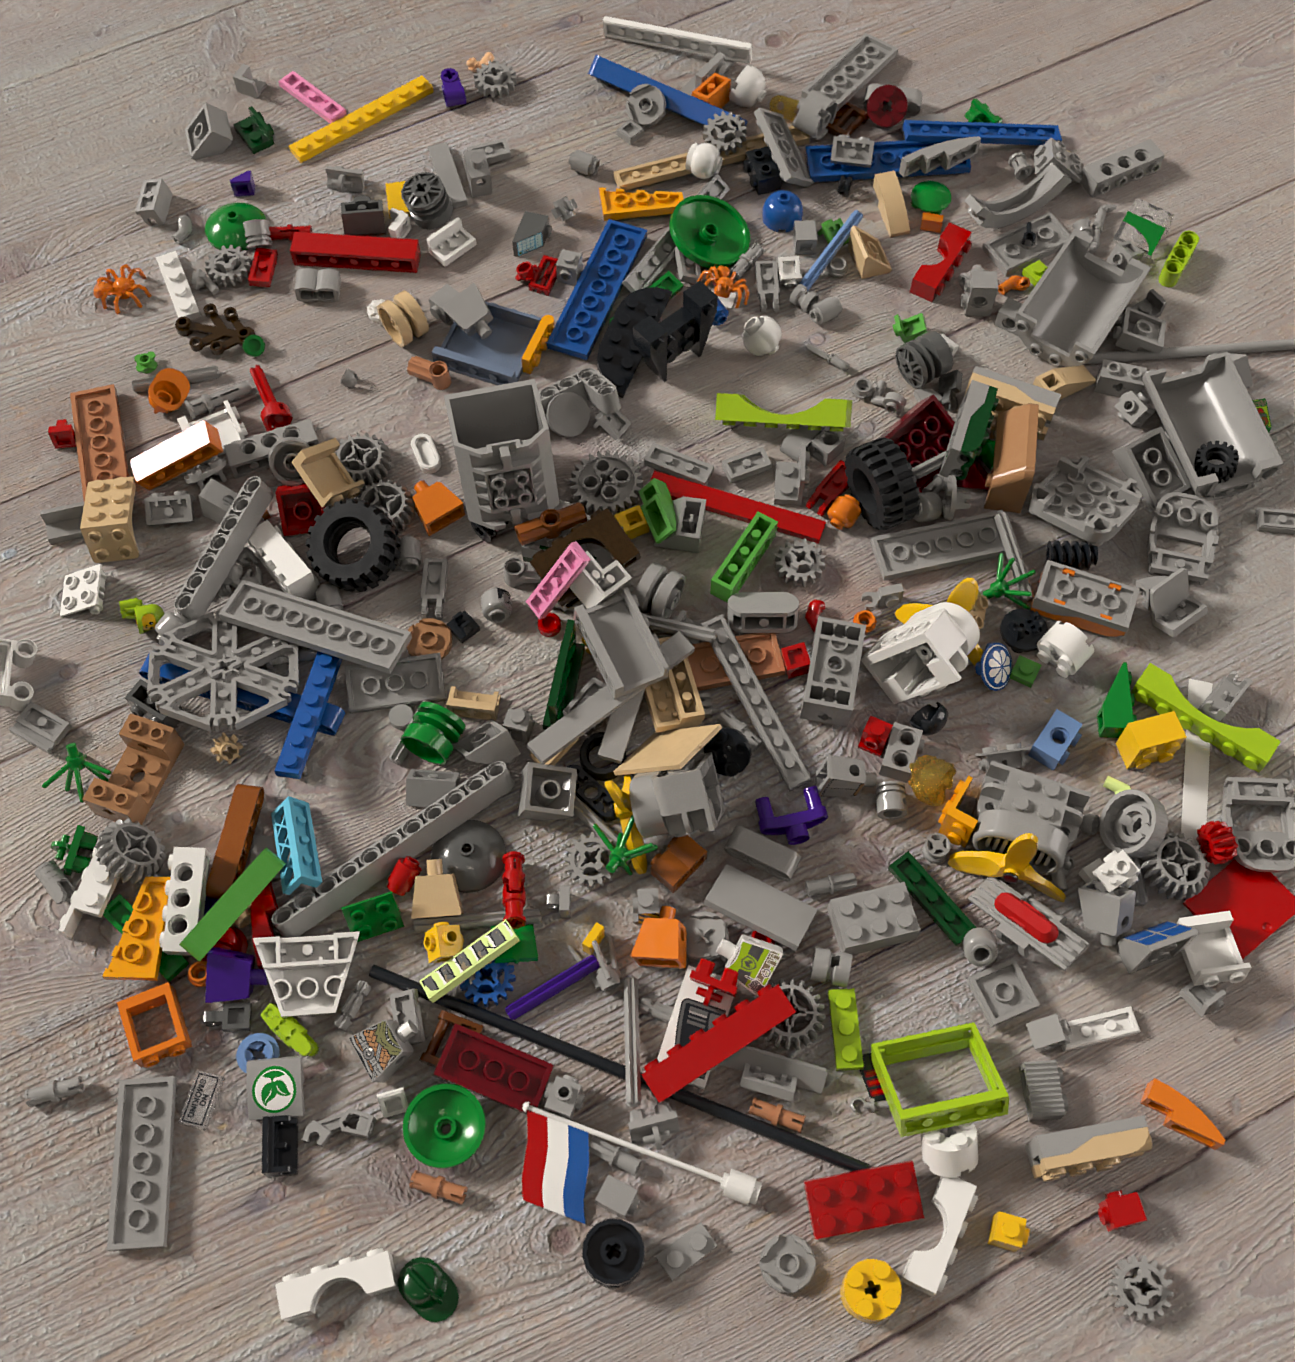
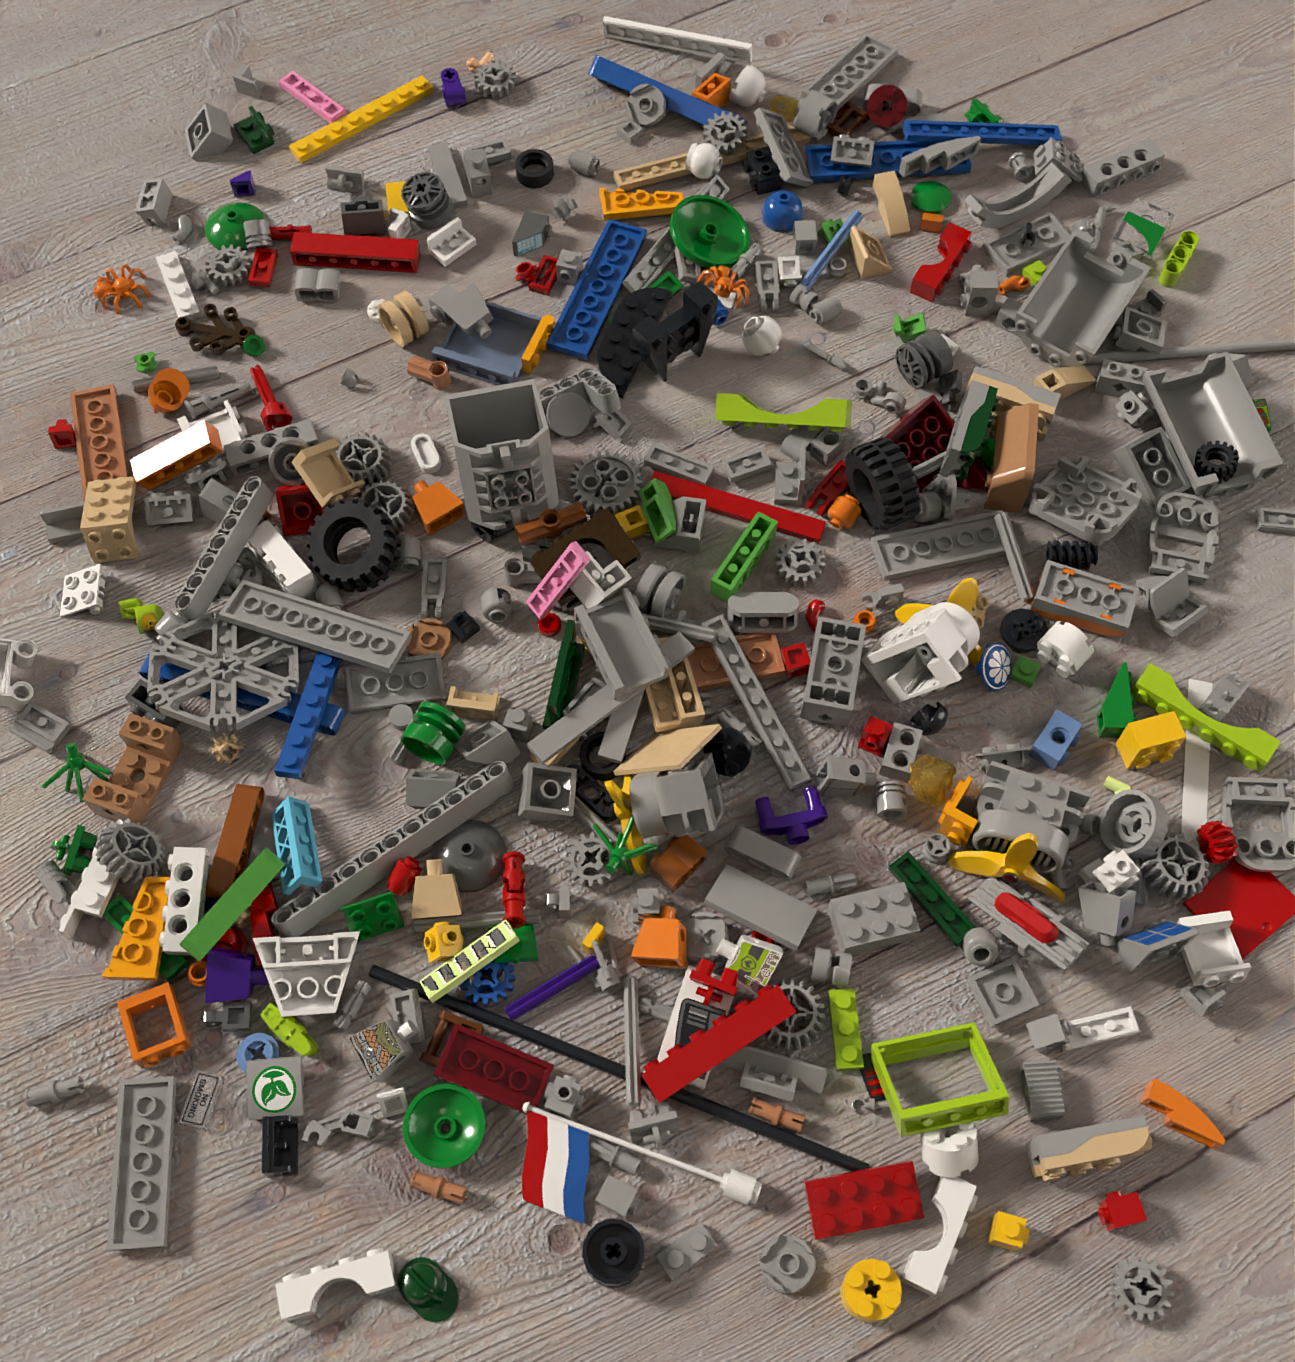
green plant [982,553,1036,609] -> none
none -> black tyre [515,149,554,189]

